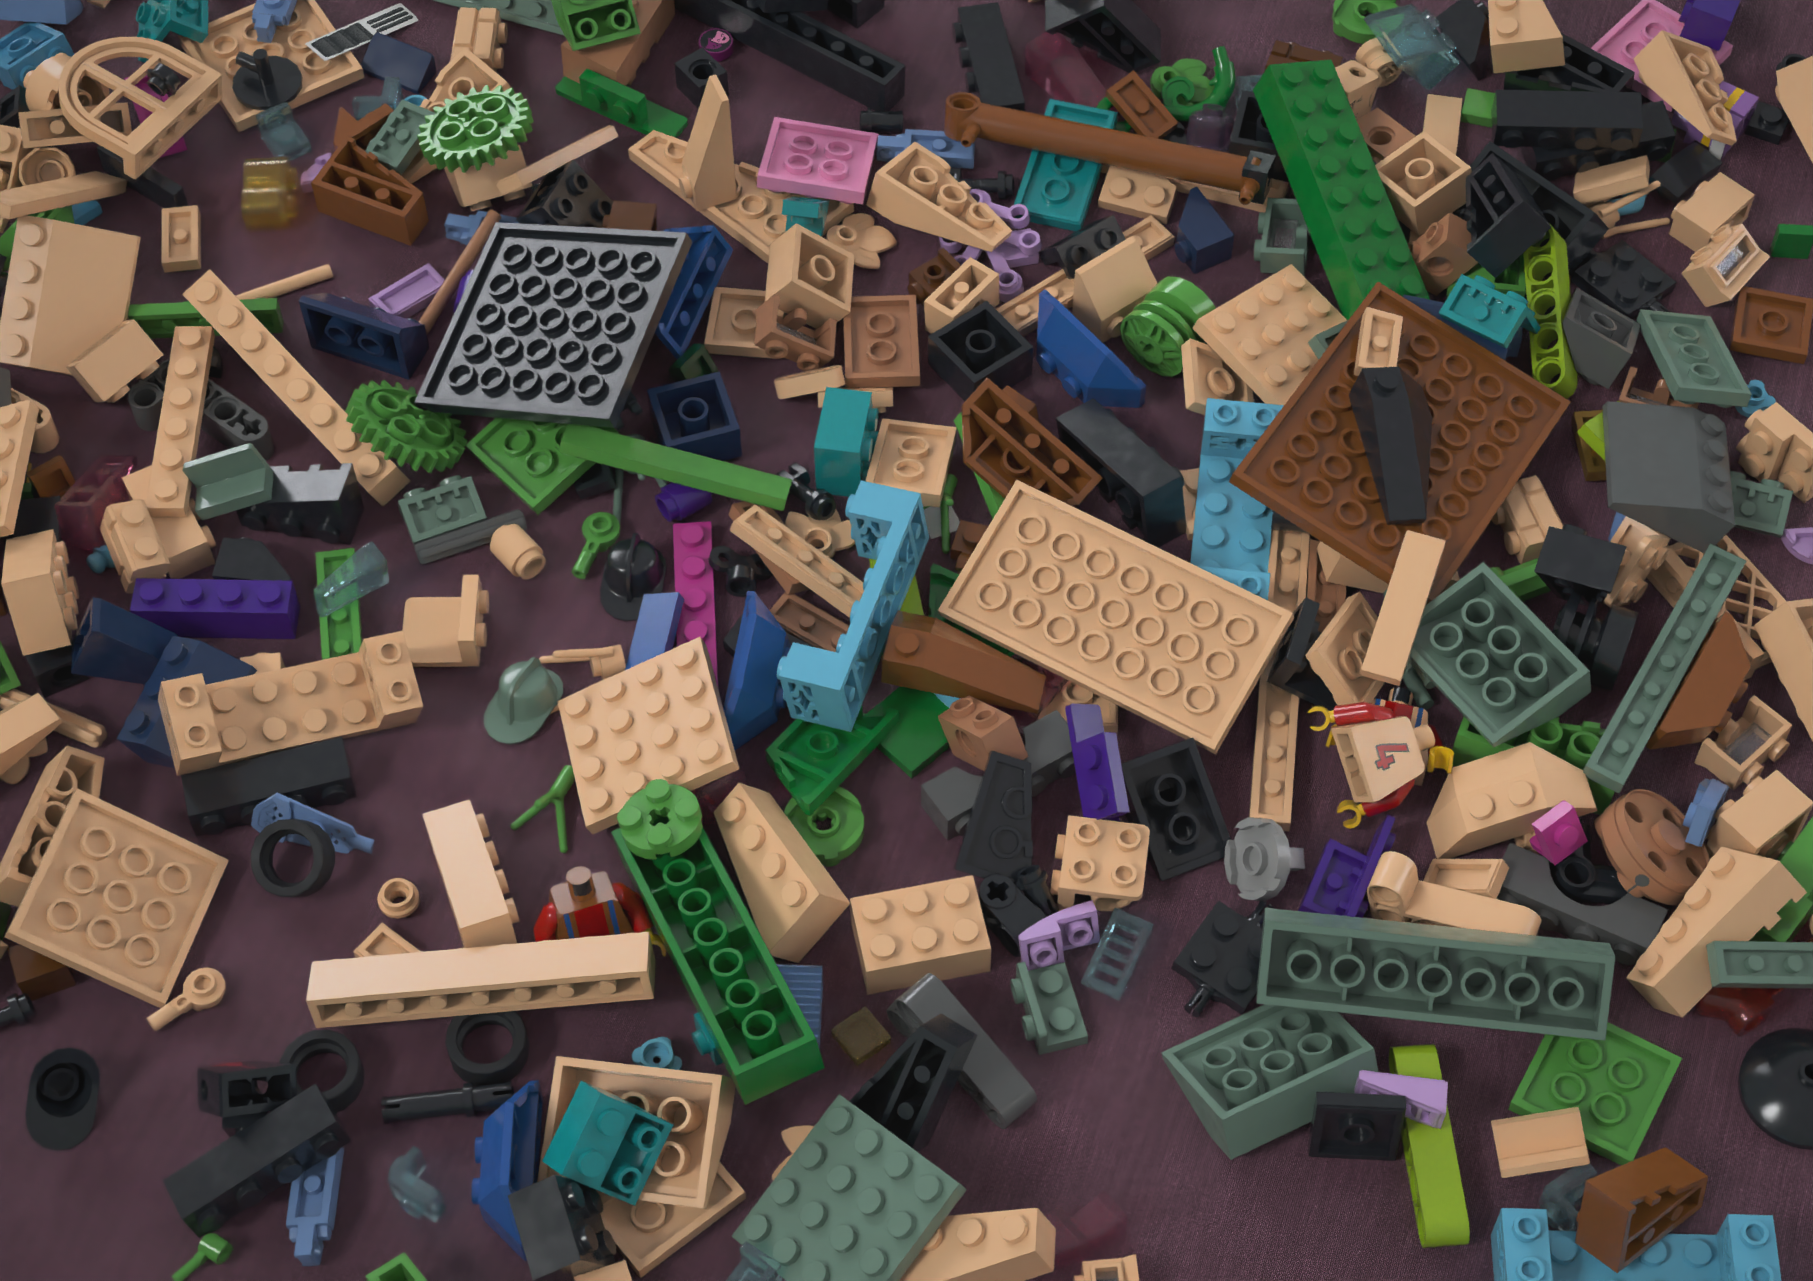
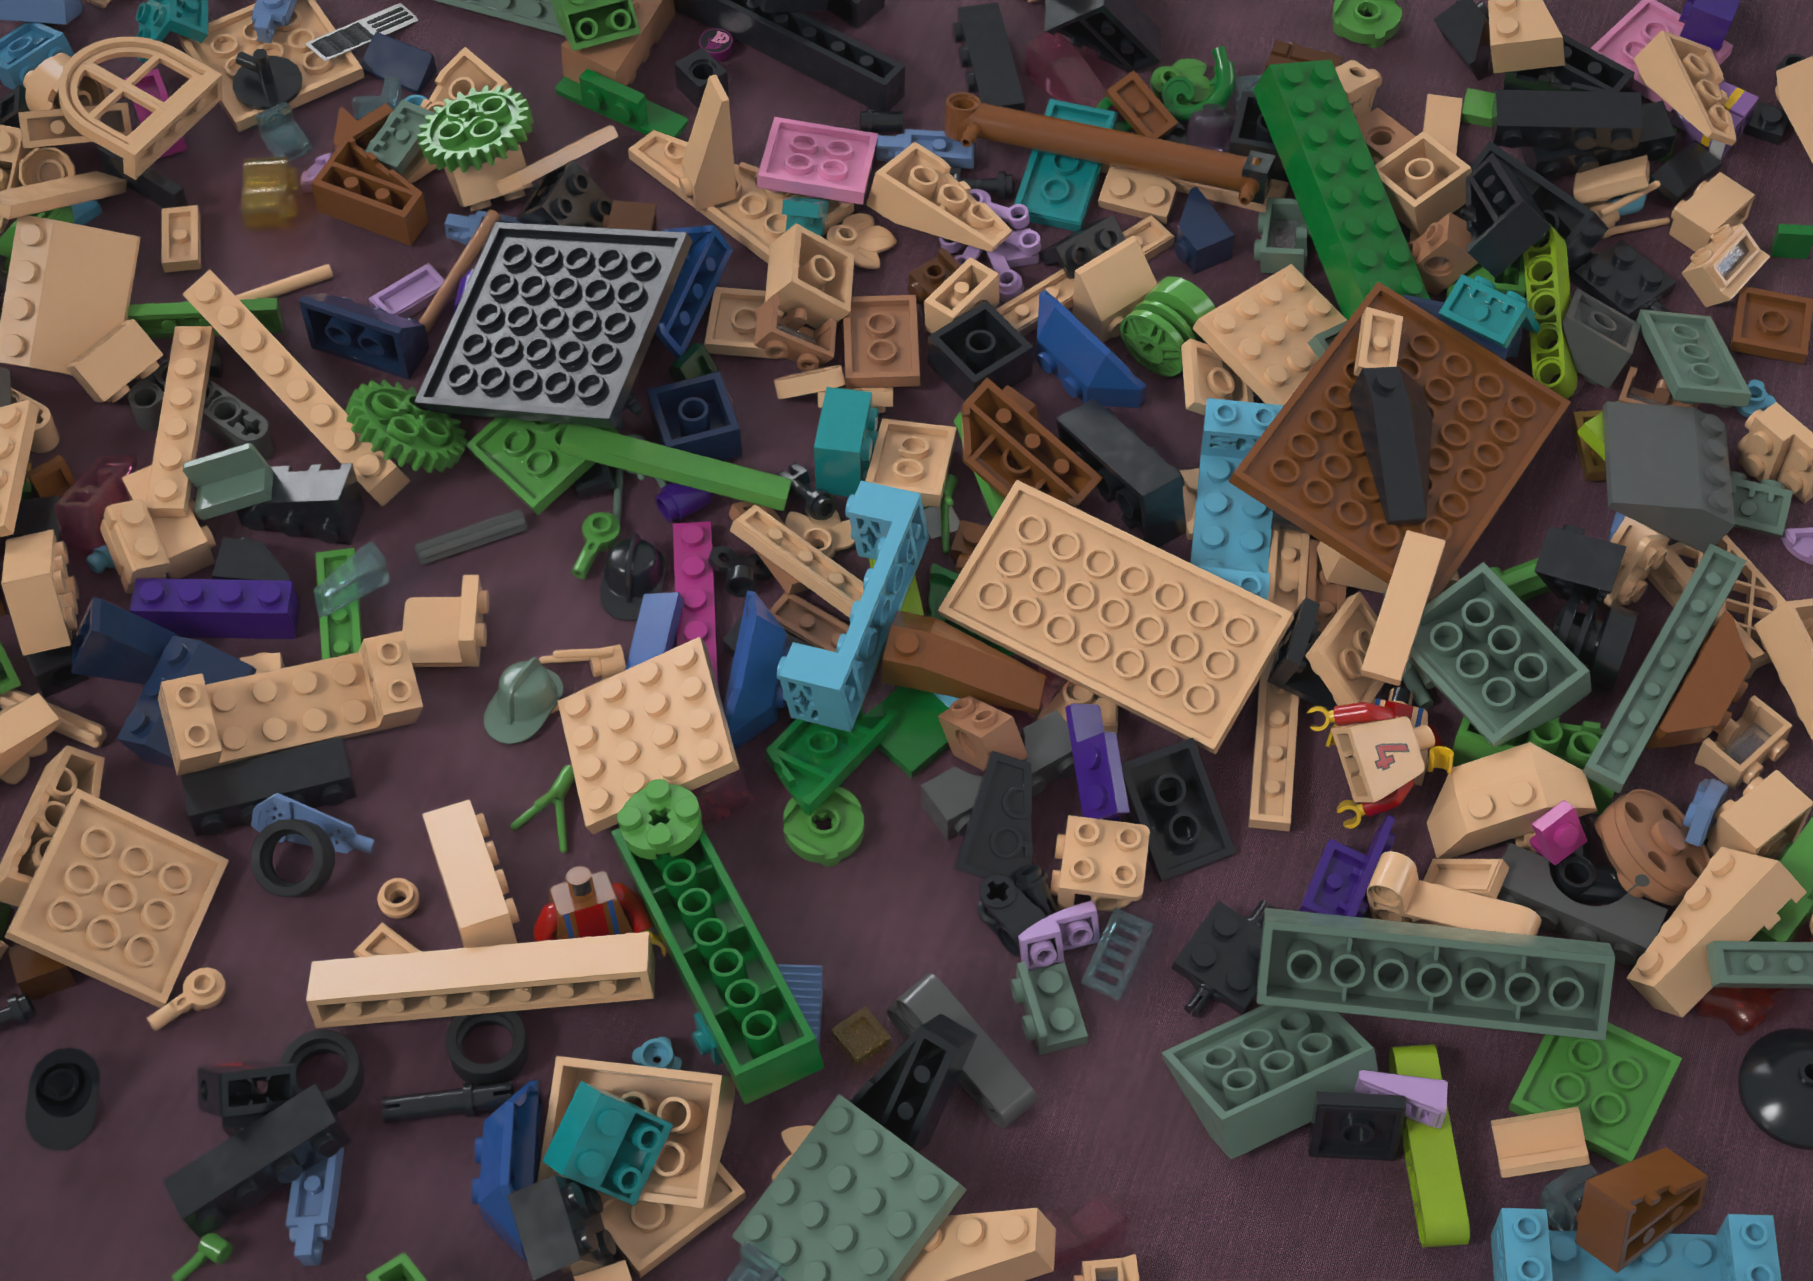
black plate [146,63,181,96] -> none
clear light blue bracket [387,1146,446,1223] -> none
sand green bracket [398,475,487,546] -> none
light nougat brick [450,7,508,72] -> none
light nougat brick [490,524,546,580] -> none
light nougat wedge [713,783,850,963] -> none
light nougat brick [850,875,991,995] -> none
light grey tile [1224,817,1305,901] -> none
light nougat wheel [1355,38,1402,87] -> none
clear light blue slope [1364,4,1461,90] -> none
light nougat brick [1492,475,1563,564] -> none

